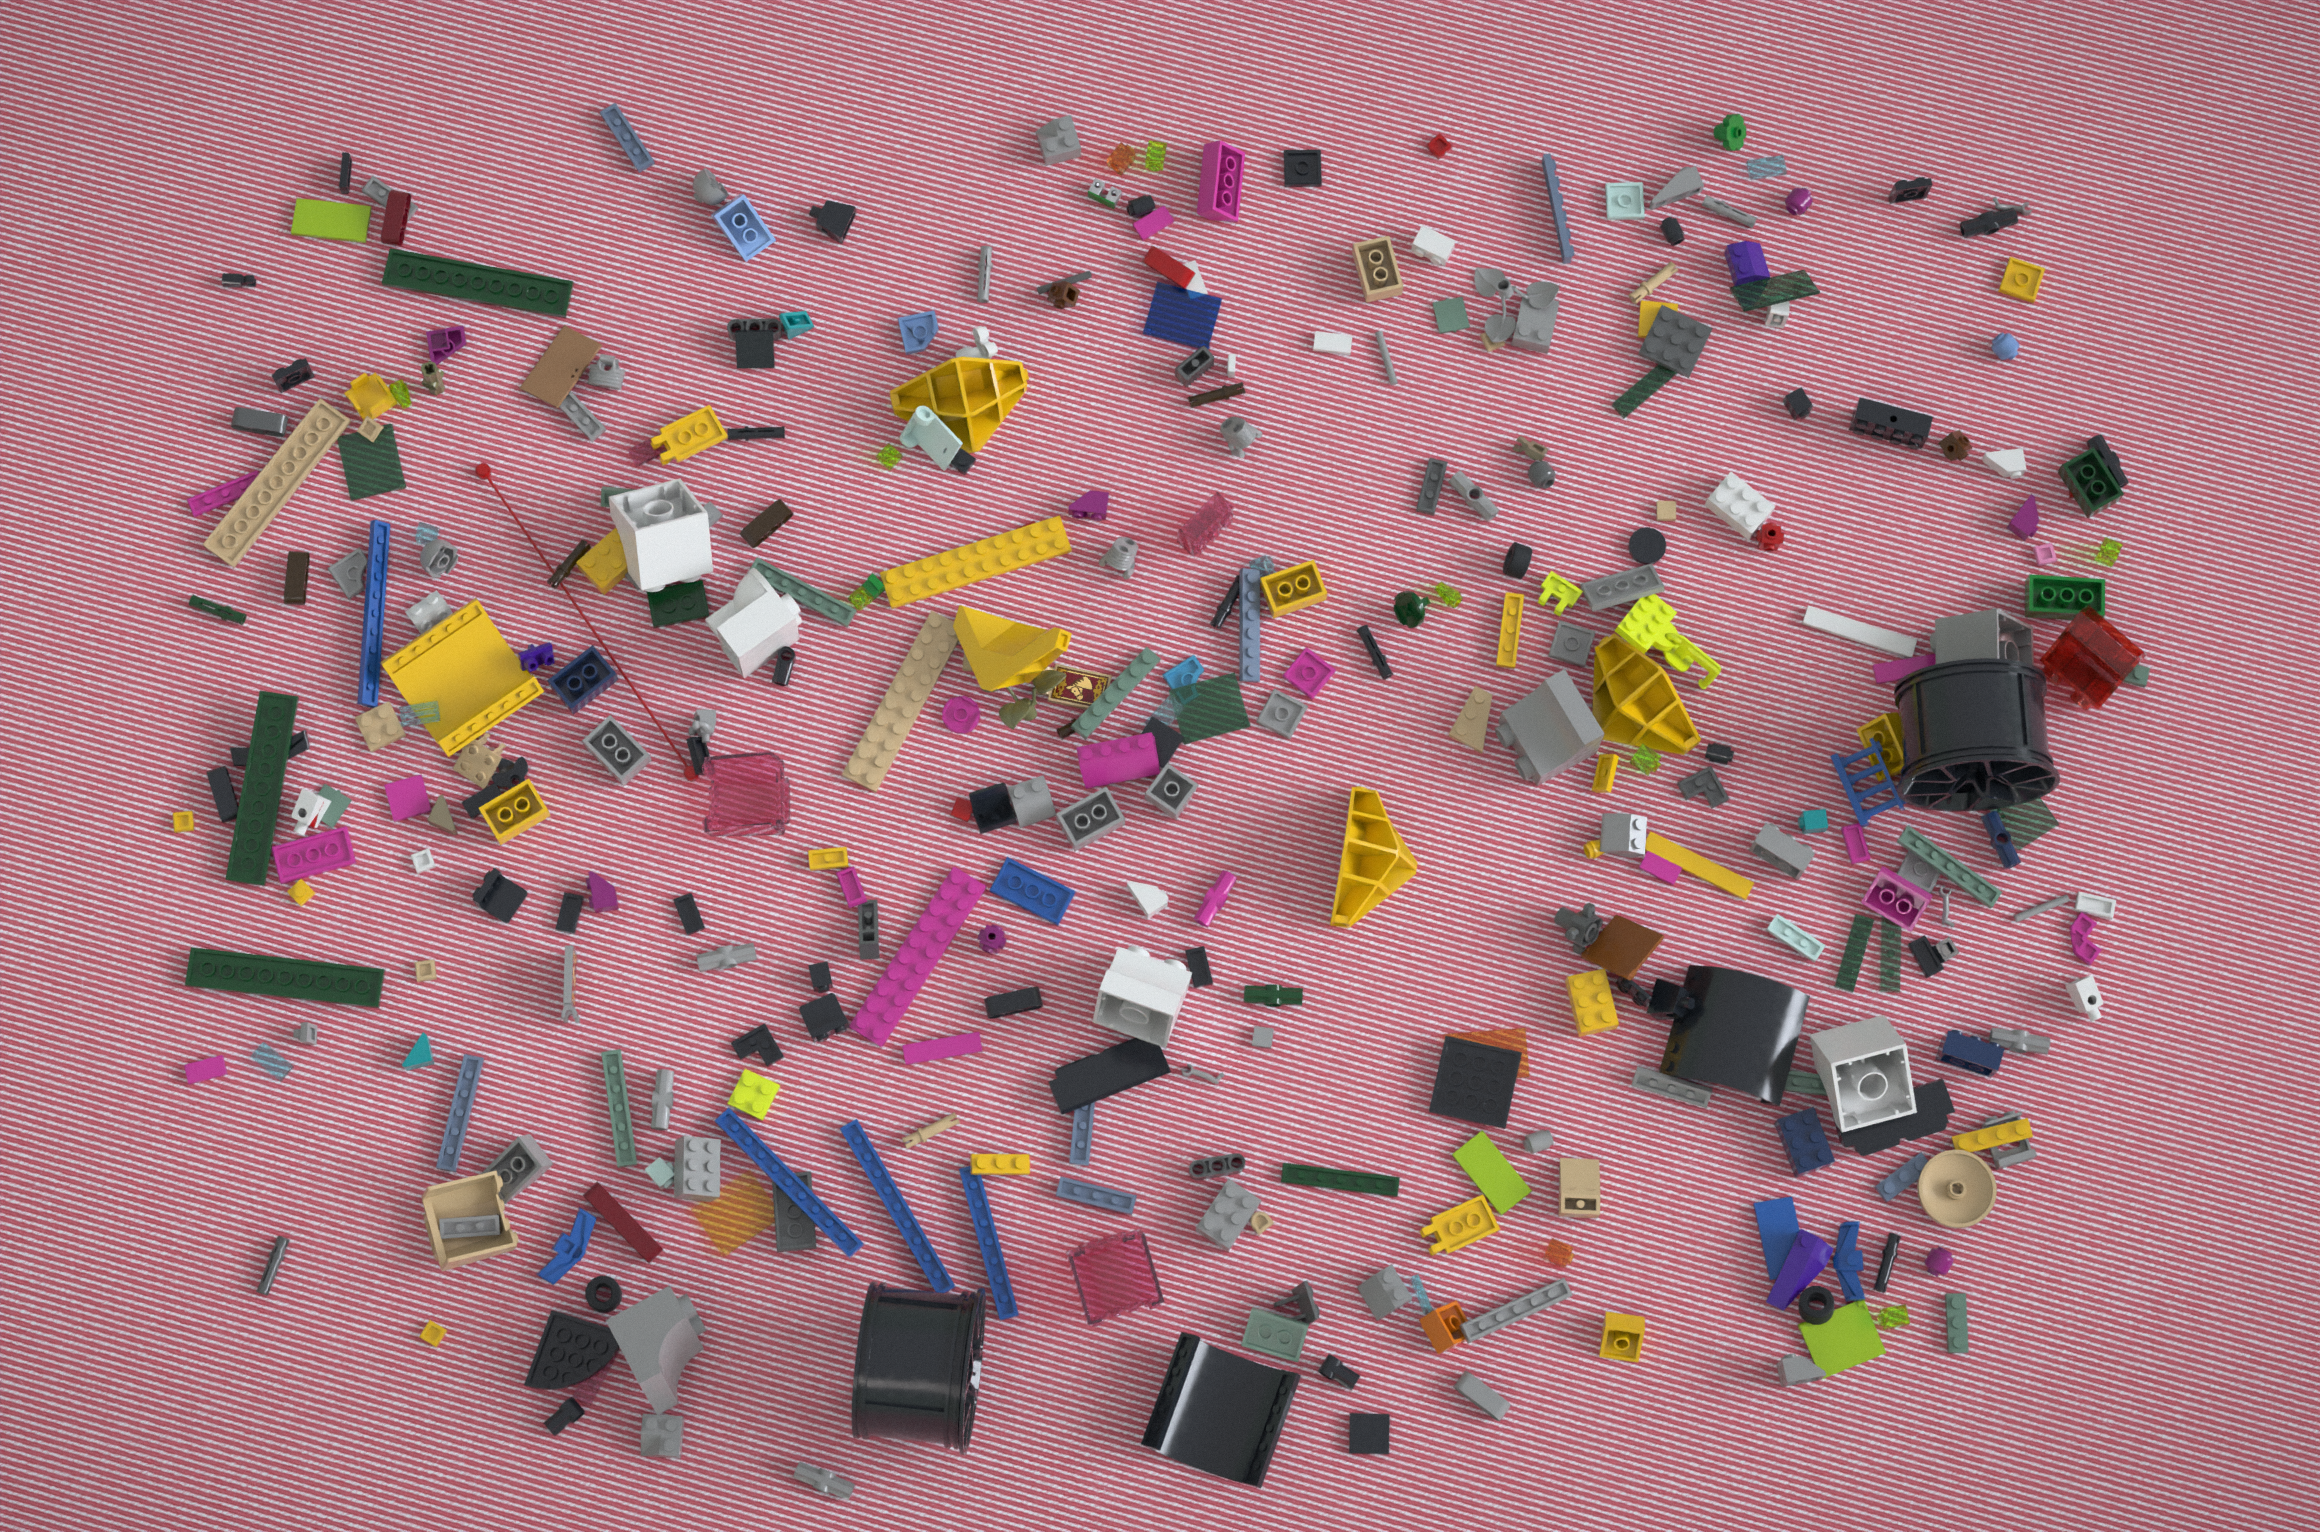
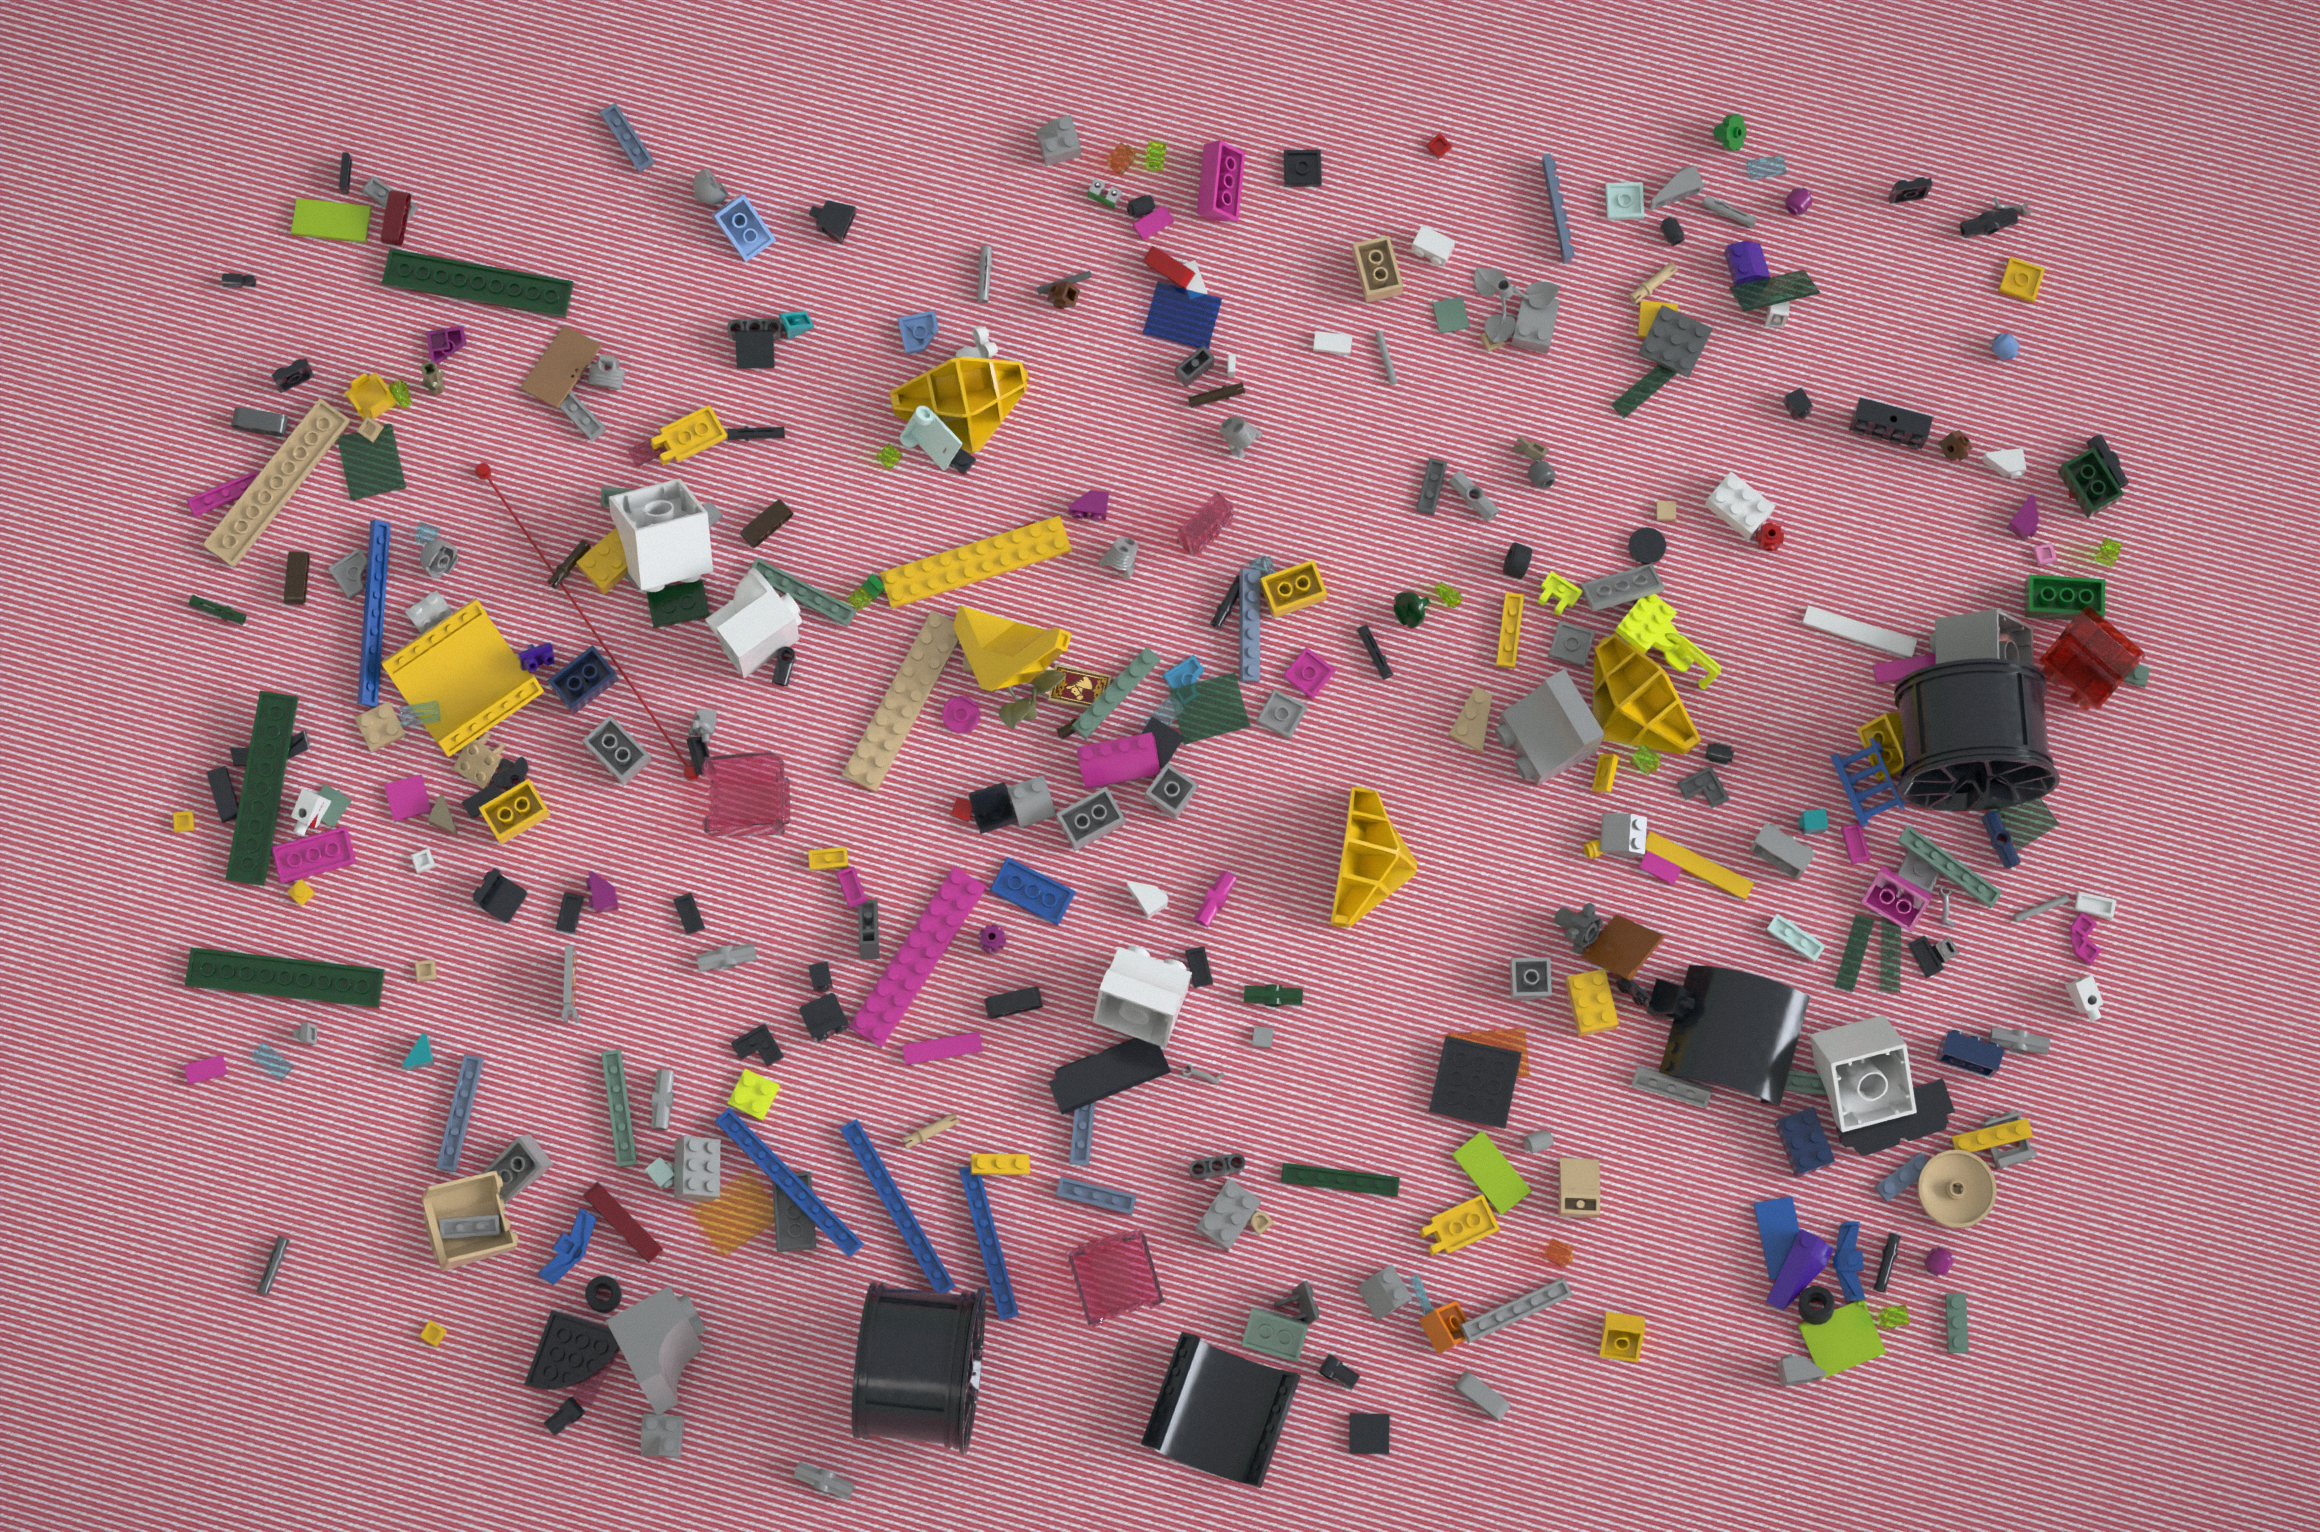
none -> light grey slope [1509,957,1552,1001]

